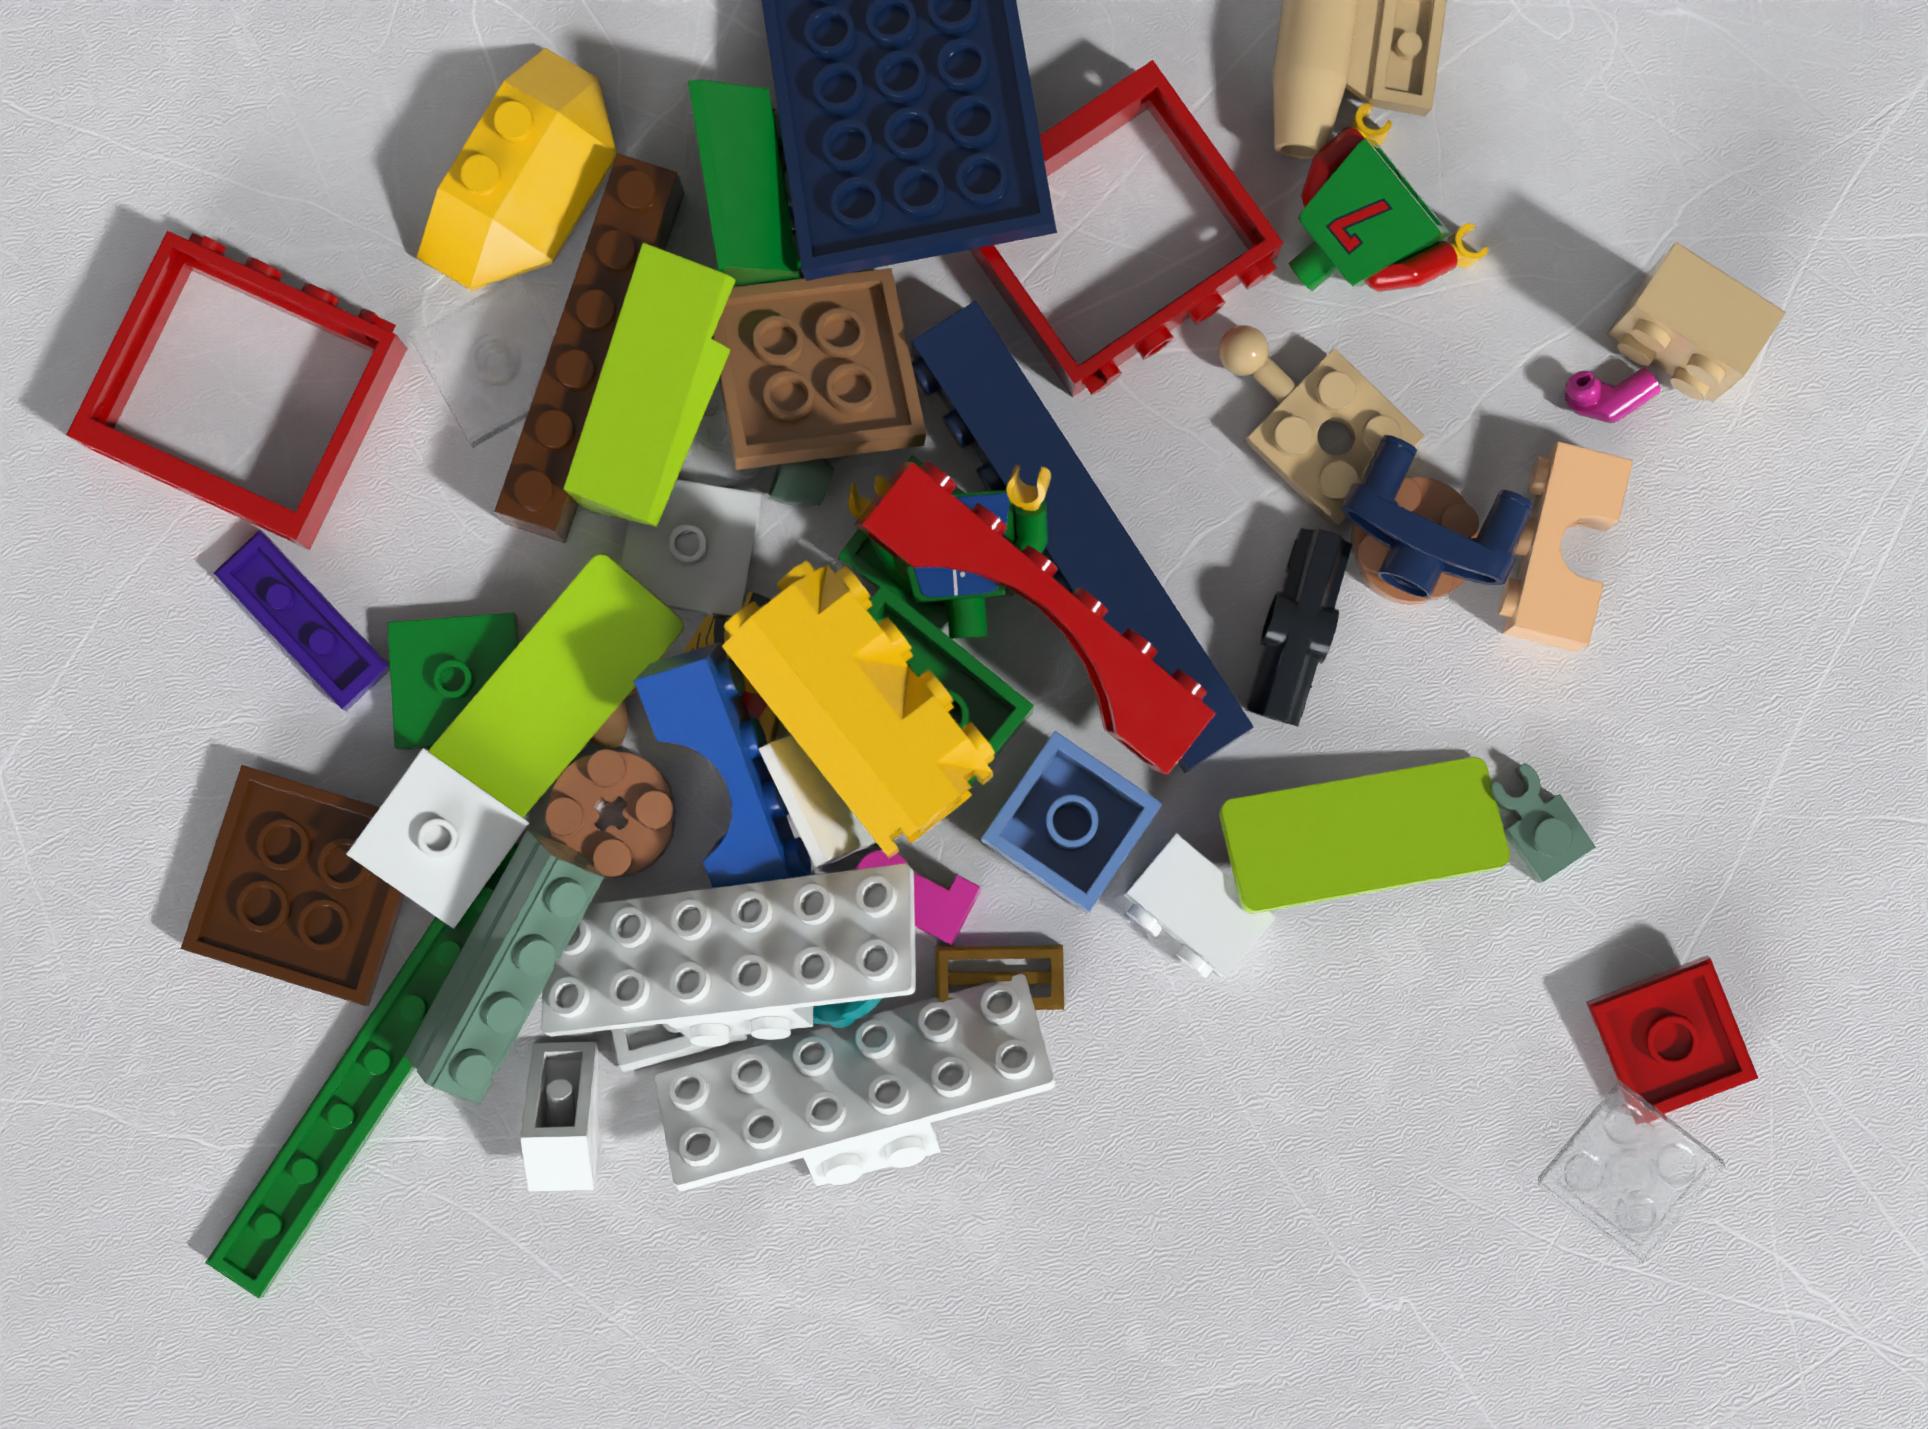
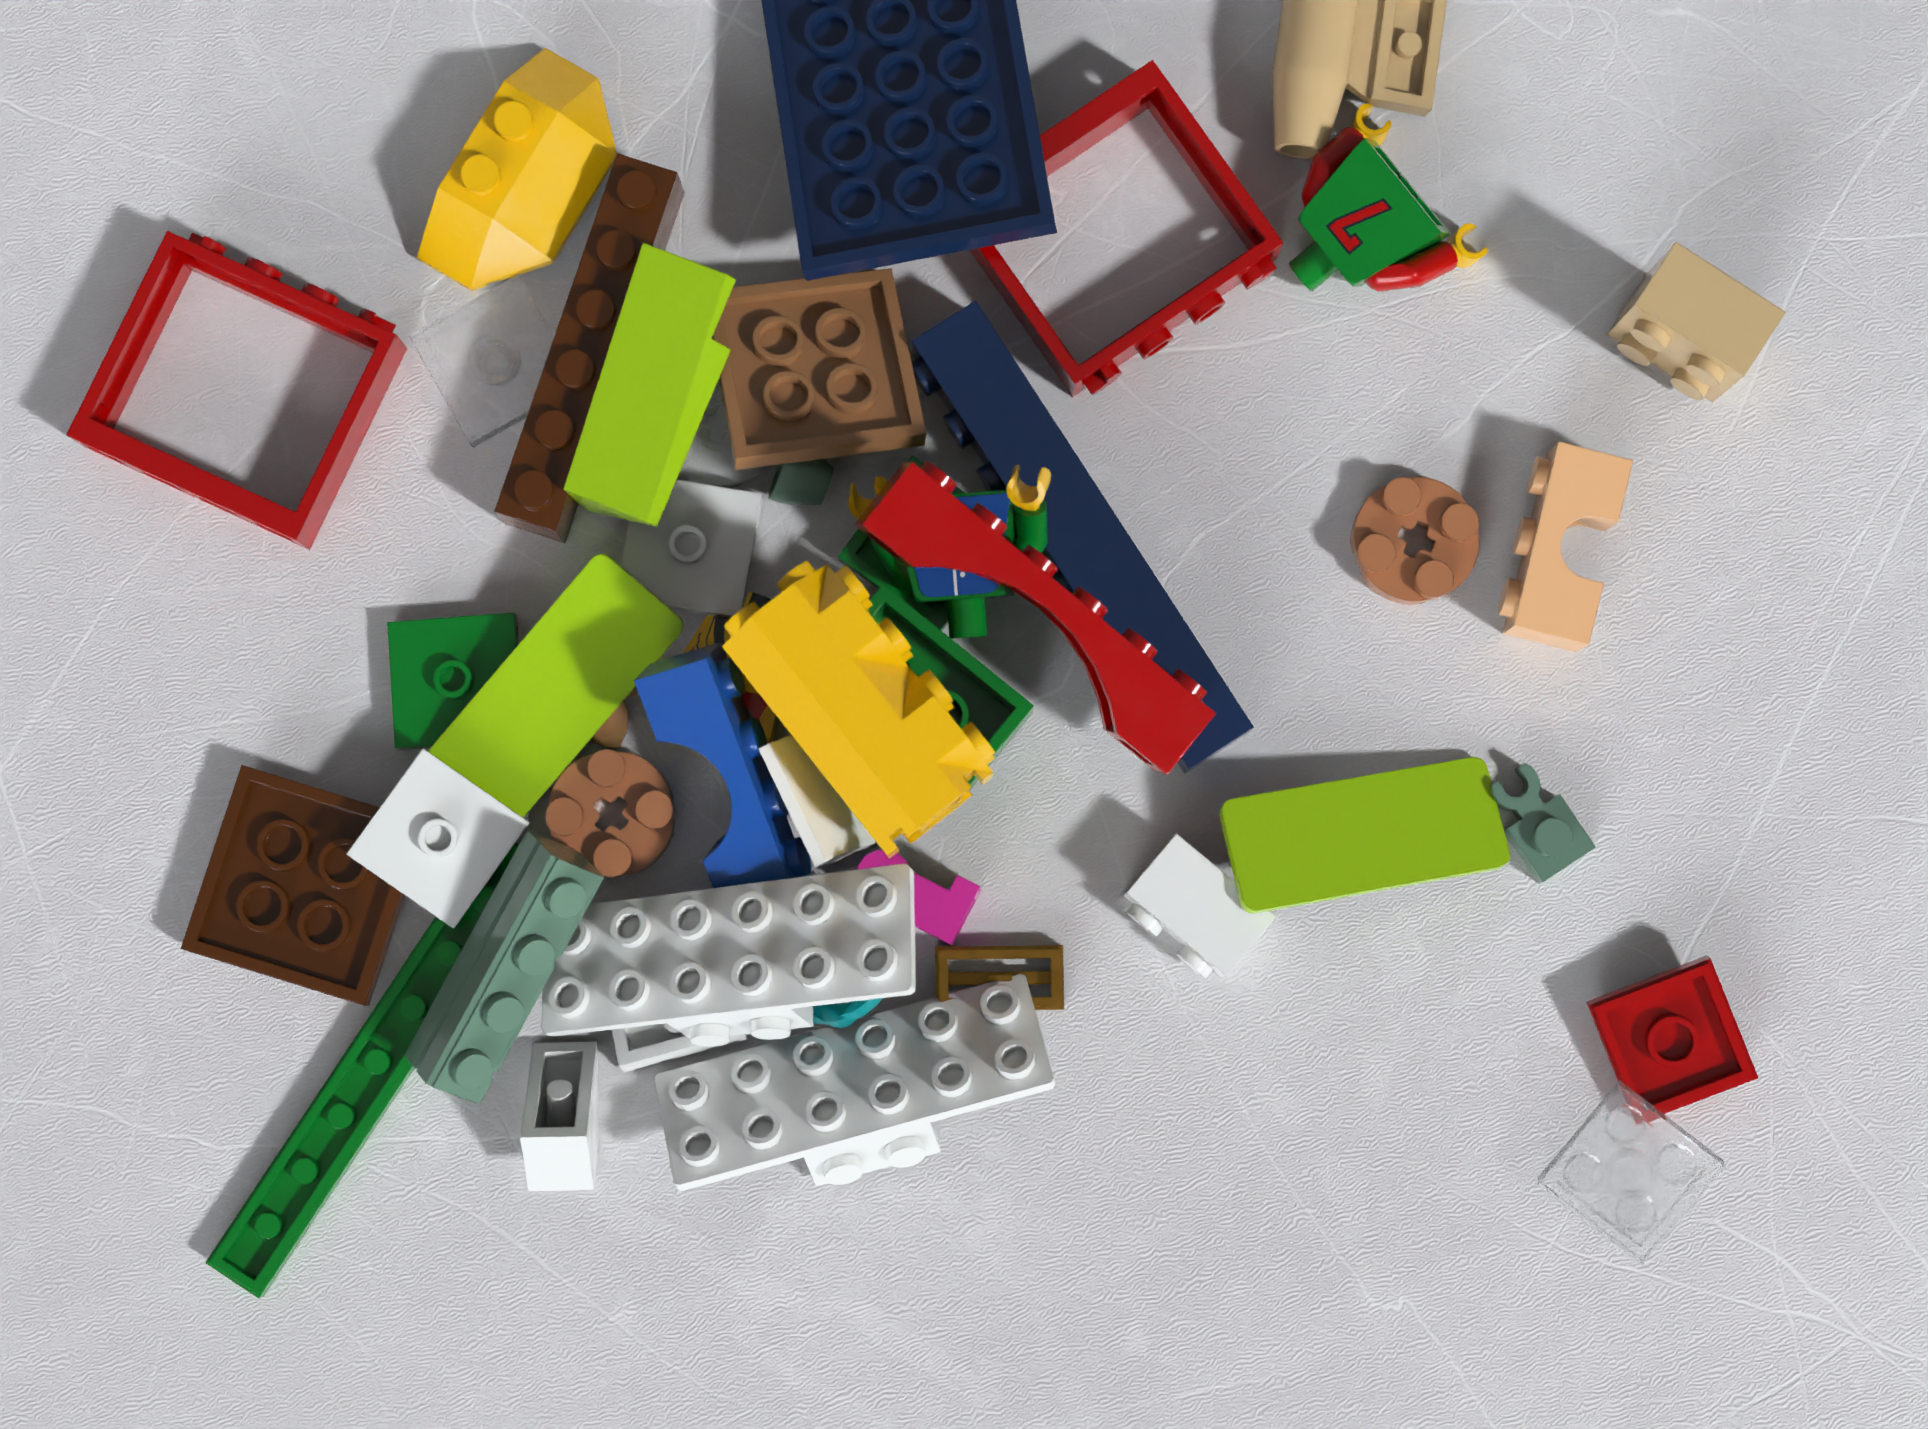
dark purple tile [214,530,390,711] -> none
green slope [688,79,801,287] -> none
medium blue brick [981,731,1163,914] -> none
tan plate [1219,325,1425,528] -> none
black piece [1244,528,1353,727] -> none
dark blue connector [1341,435,1534,598] -> none
dark pink arm [1565,367,1661,423] -> none

